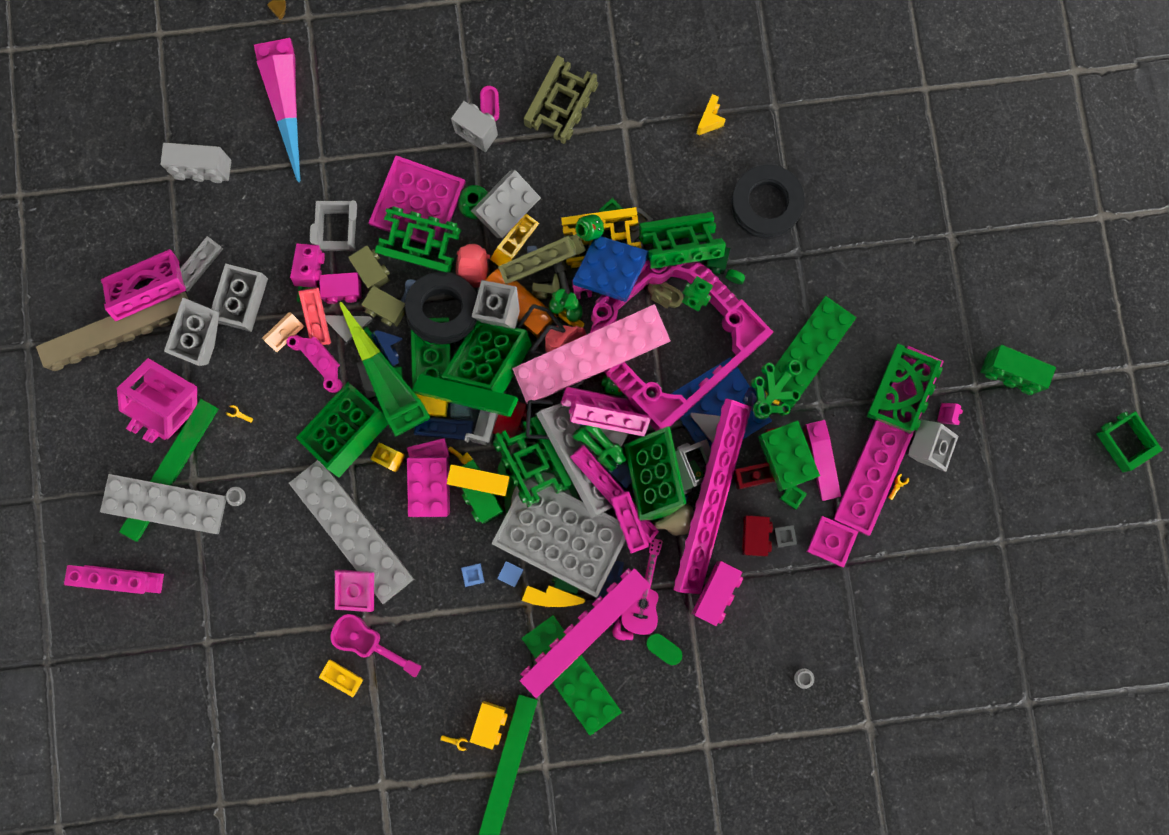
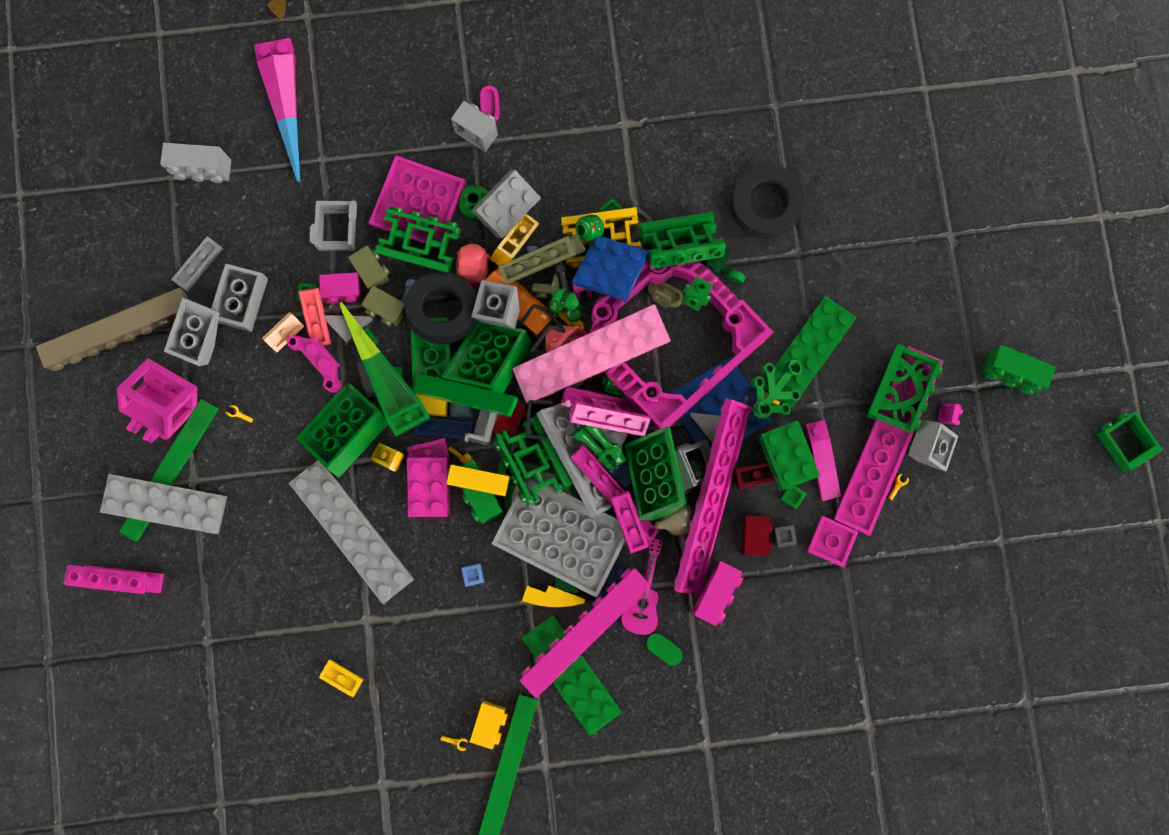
dark pink fence [101,249,186,322] -> none
light grey plate [226,487,246,506] -> none
dark pink brick [290,244,325,288] -> none
dark pink piece [330,614,422,677] -> none
dark pink tile [335,570,374,612] -> none
dark blue slope [371,330,403,367] -> none
medium blue tile [497,561,523,587] -> none
olive fence [524,55,599,144] -> none
dark pink animal [612,618,633,641] -> none
yellow slope [696,94,726,135] -> none
light grey plate [794,668,814,689] -> none

